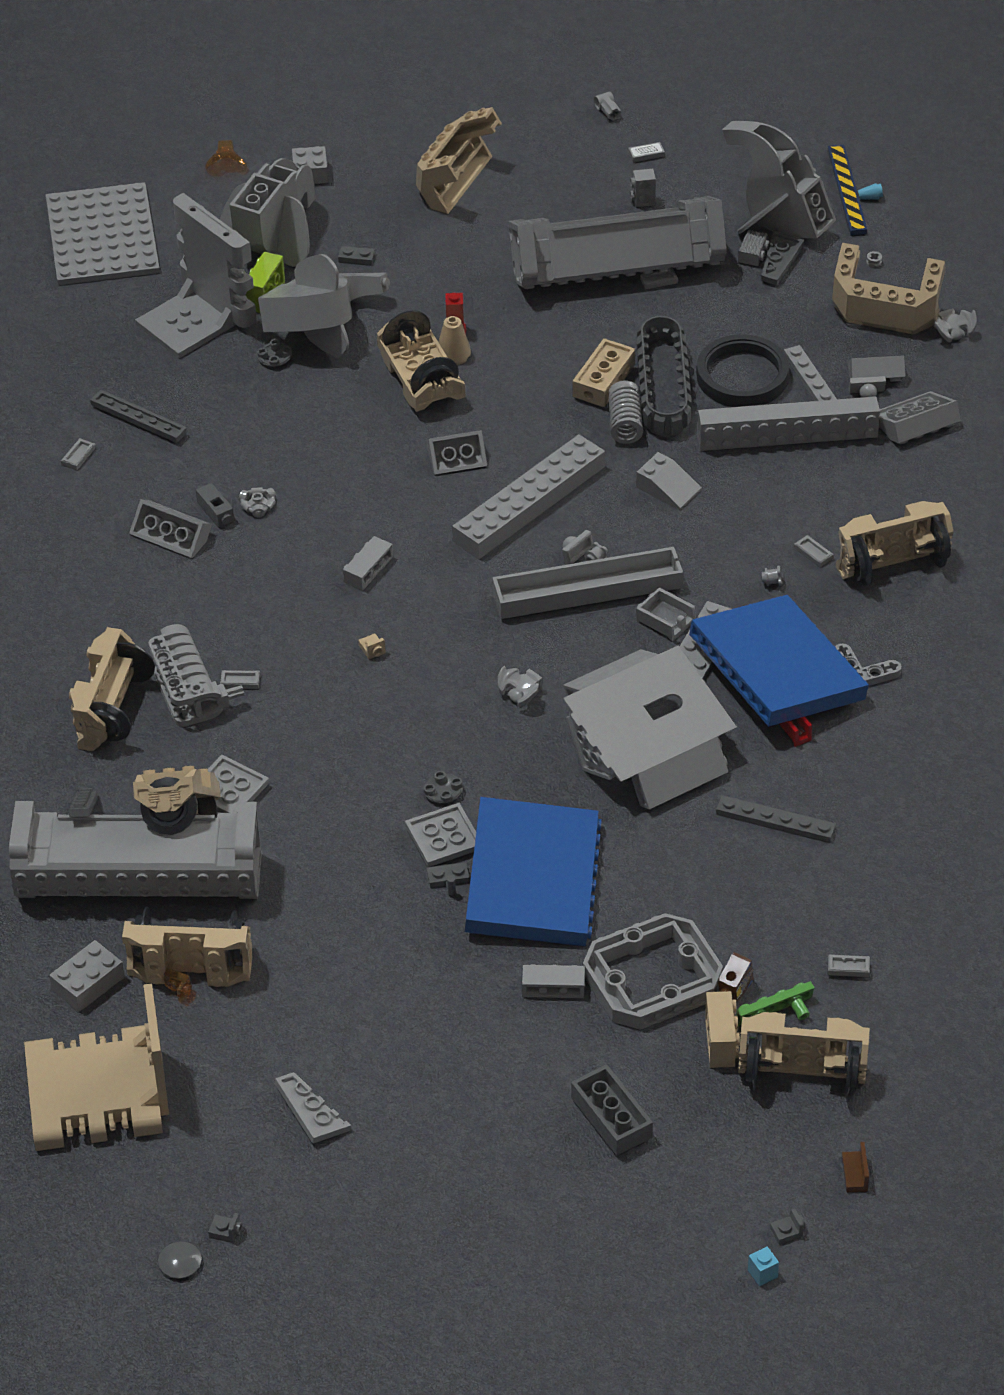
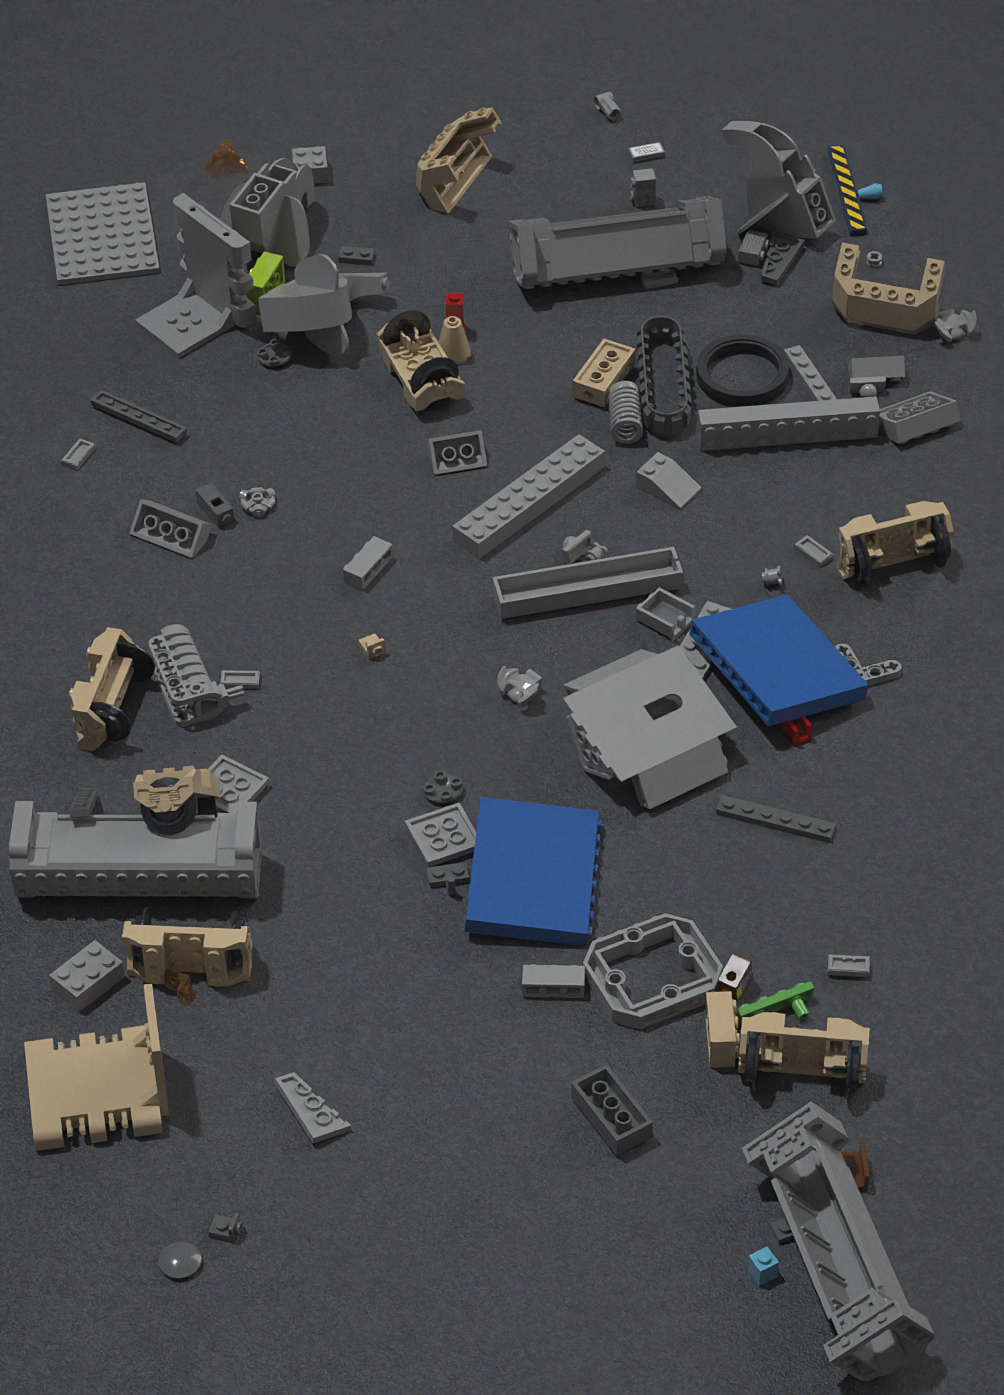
none -> light grey brick [742,1102,935,1381]

